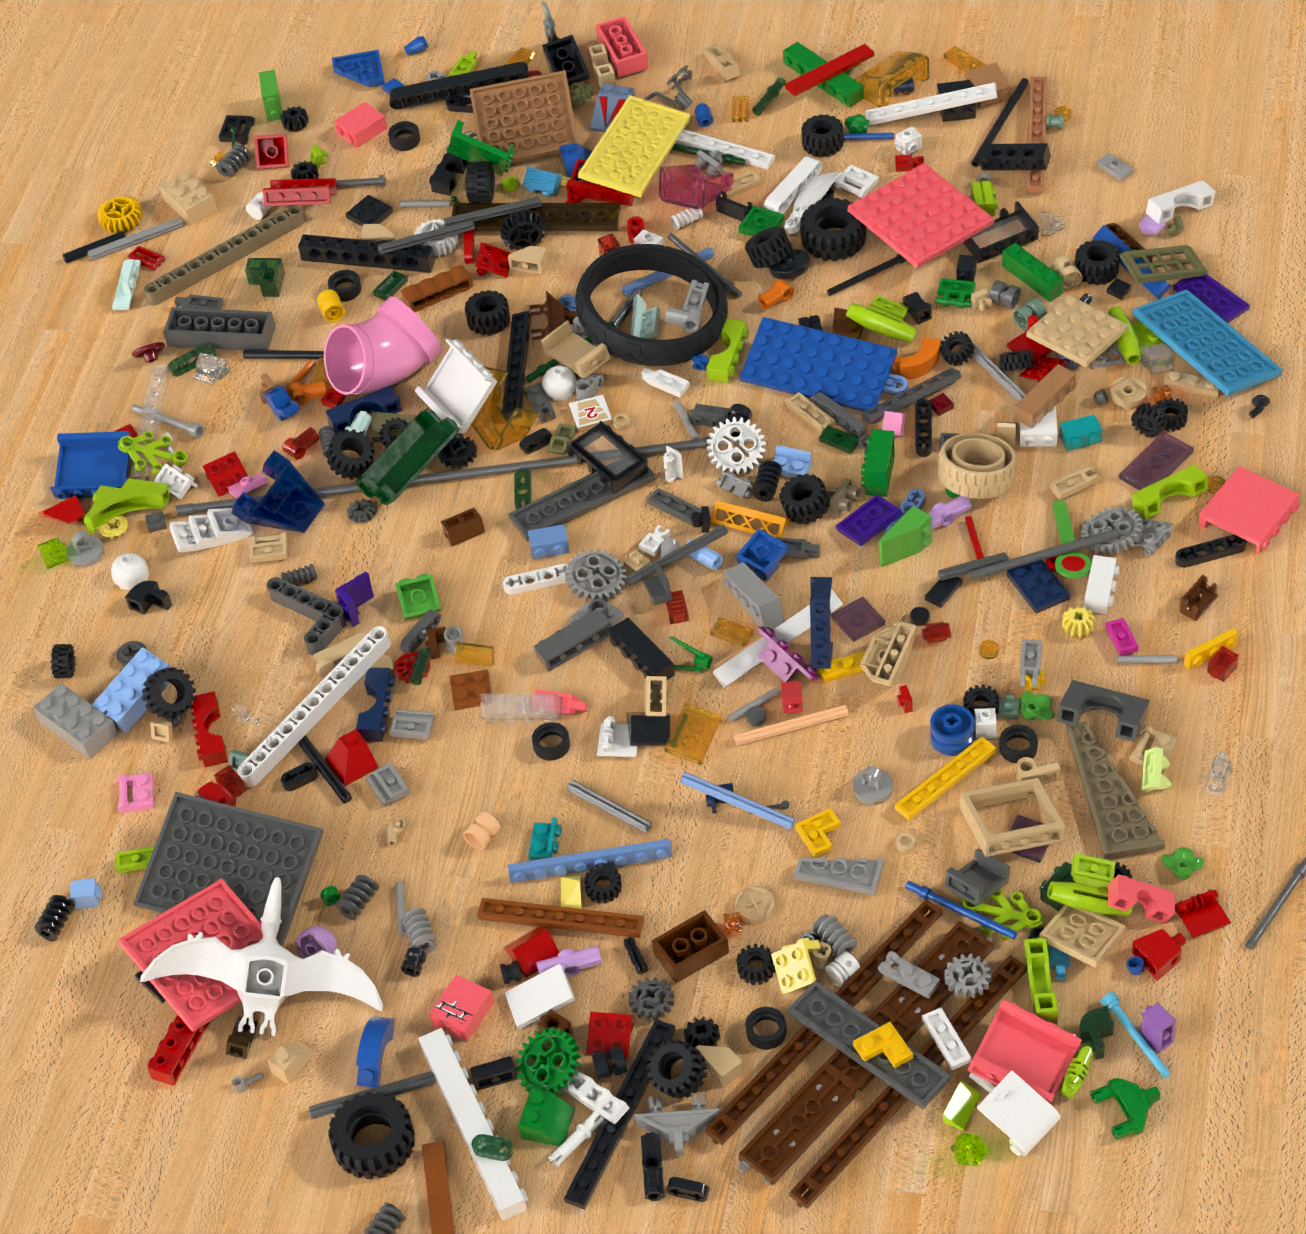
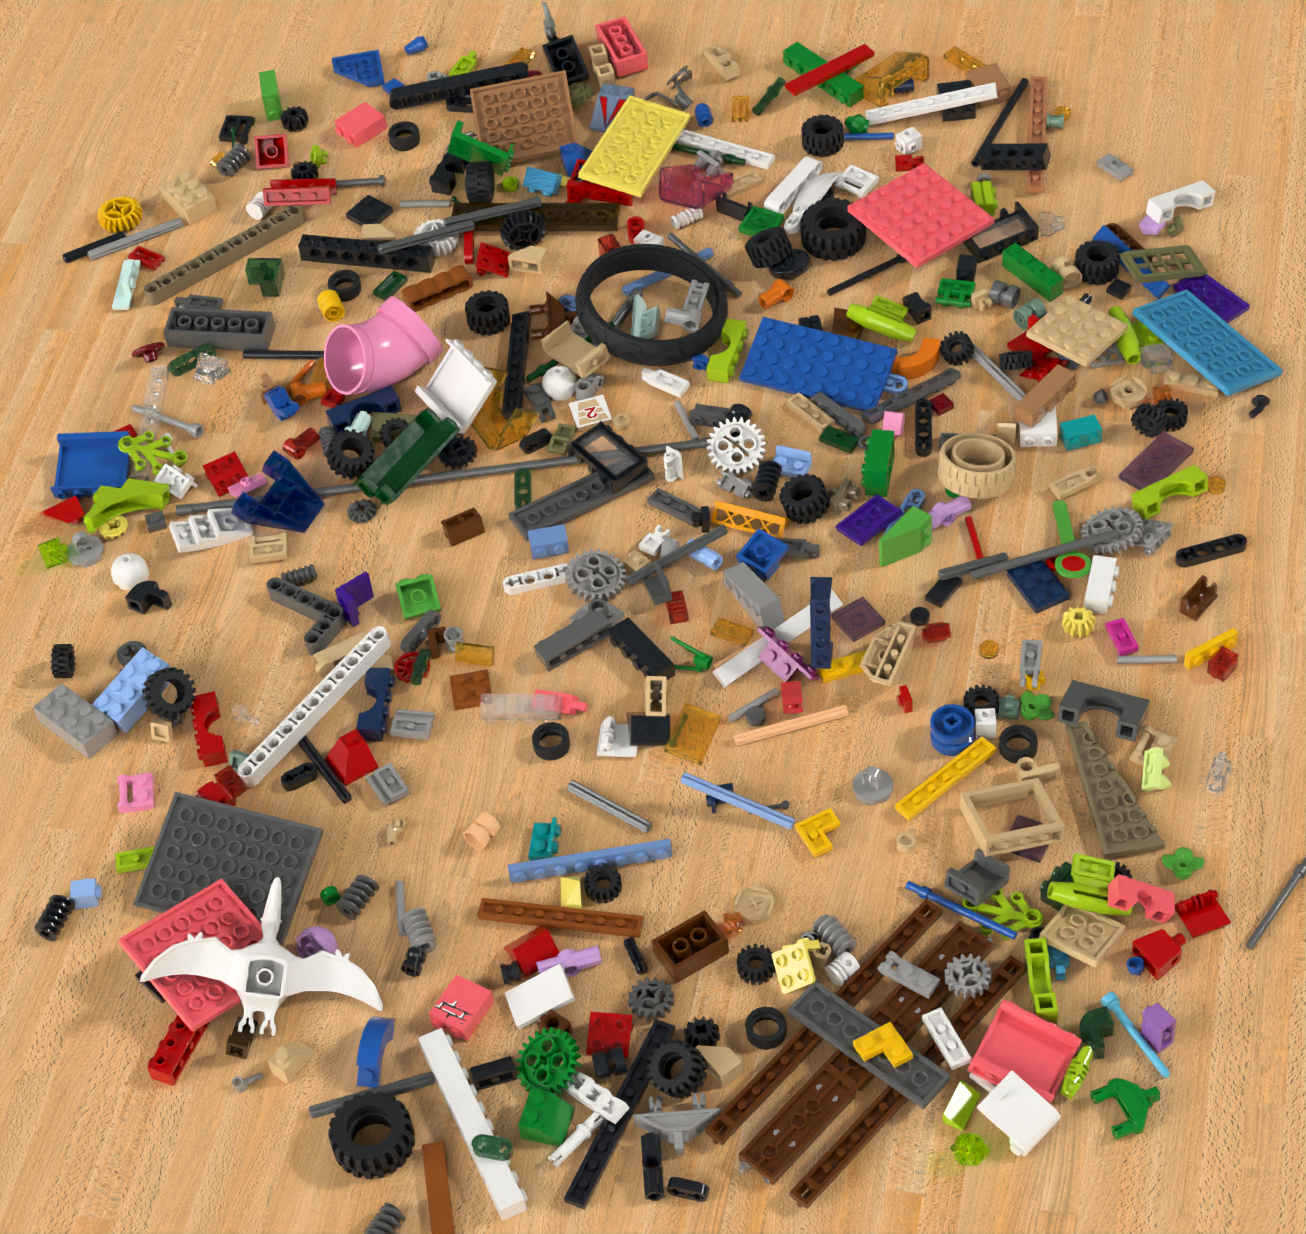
light grey wing [794,858,884,896] -> none
coral panel [1199,466,1300,554] -> none

